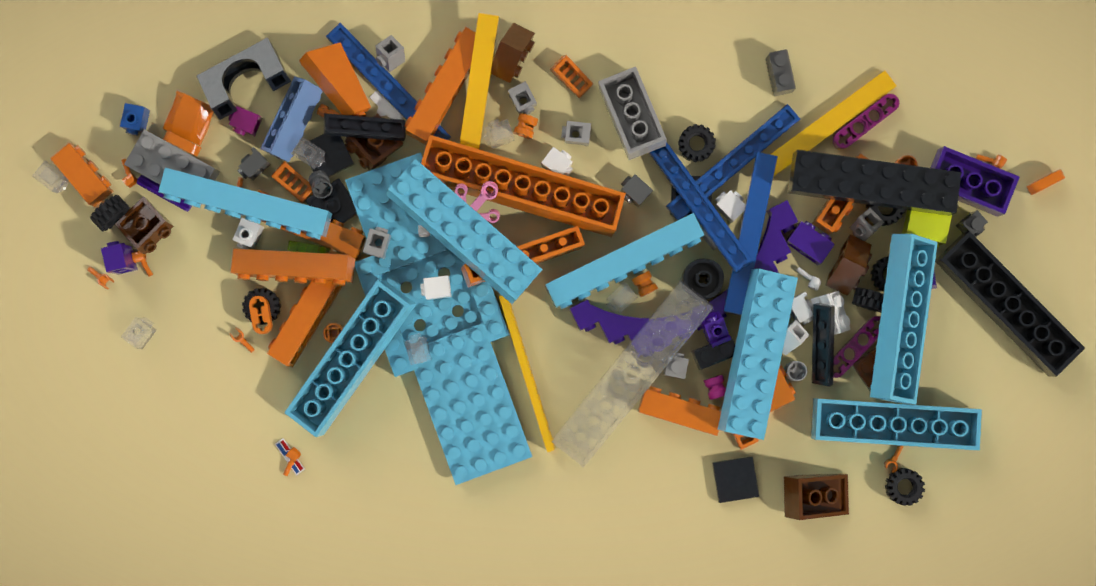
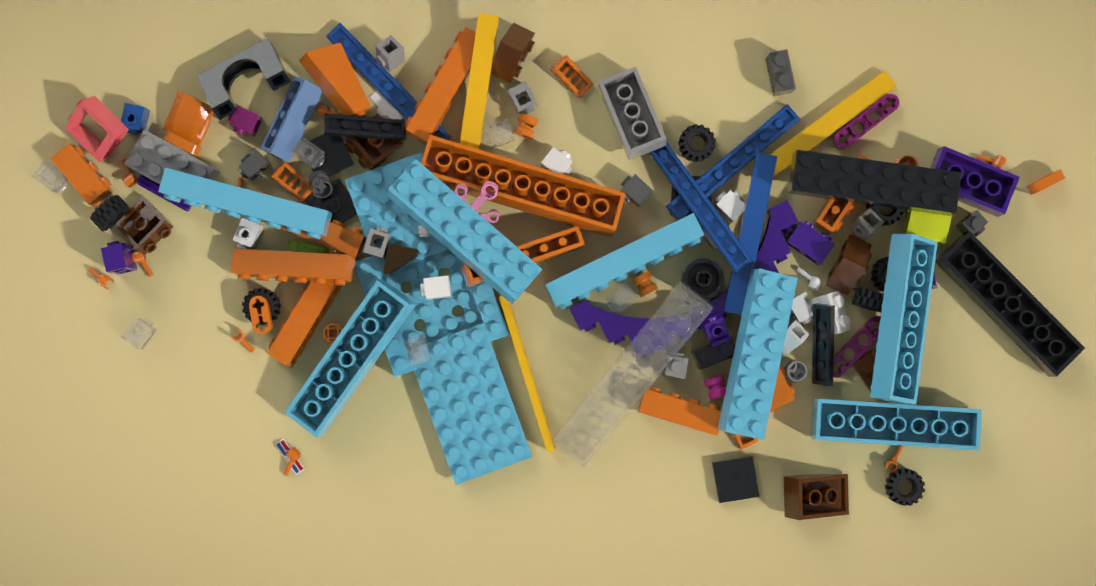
light grey brick [561,121,591,146] -> none
none -> coral window [65,96,129,162]
none -> dark brown slope [383,244,421,277]

